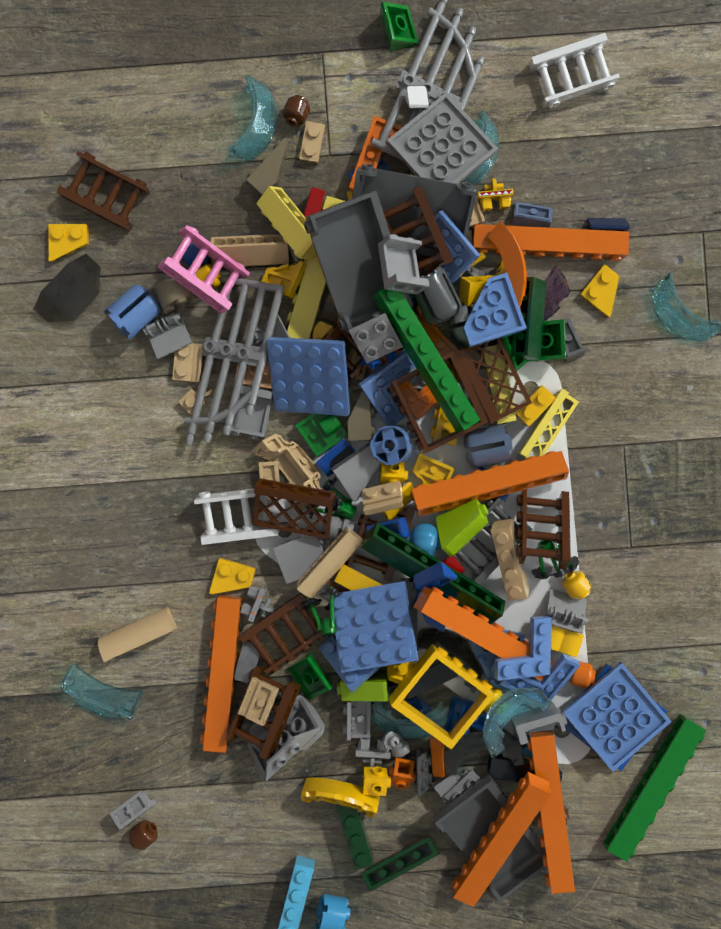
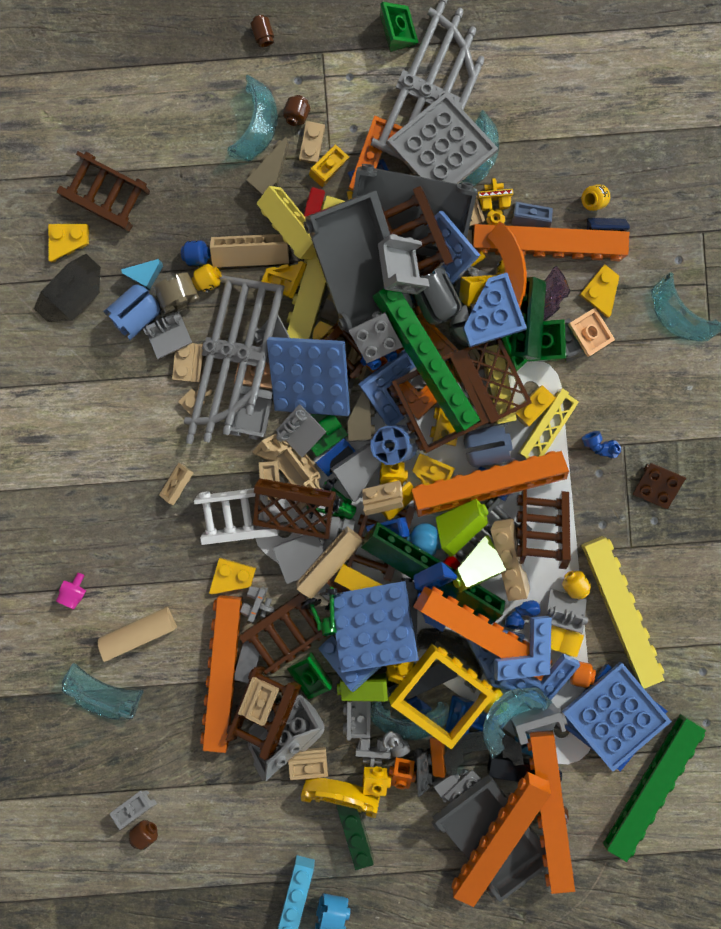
bright pink fence [157,225,250,313] -> none
dark green brick [361,836,441,892] -> none
white slope [406,86,429,108] -> none
white fence [528,33,620,108] -> none
plant [531,540,580,579] -> none
none -> dark pink piece [56,573,86,609]
none -> medium azure slope [121,259,163,289]
none -> tan plate [159,463,193,505]
none -> reddish brown brick [250,15,274,47]
none -> light grey hinge [276,404,326,458]
none -> tan plate [288,747,328,780]
none -> yellow slope [309,144,350,187]
none -> slope [453,535,506,592]
none -> yellow plate [486,209,505,225]
none -> blue arm [504,600,541,630]
none -> light nougat slope [568,307,615,357]
none -> yellow head [581,184,610,211]
none -> light yellow brick [581,536,664,689]
none -> blue arm [582,431,621,458]
none -> reddish brown hinge [633,463,686,509]

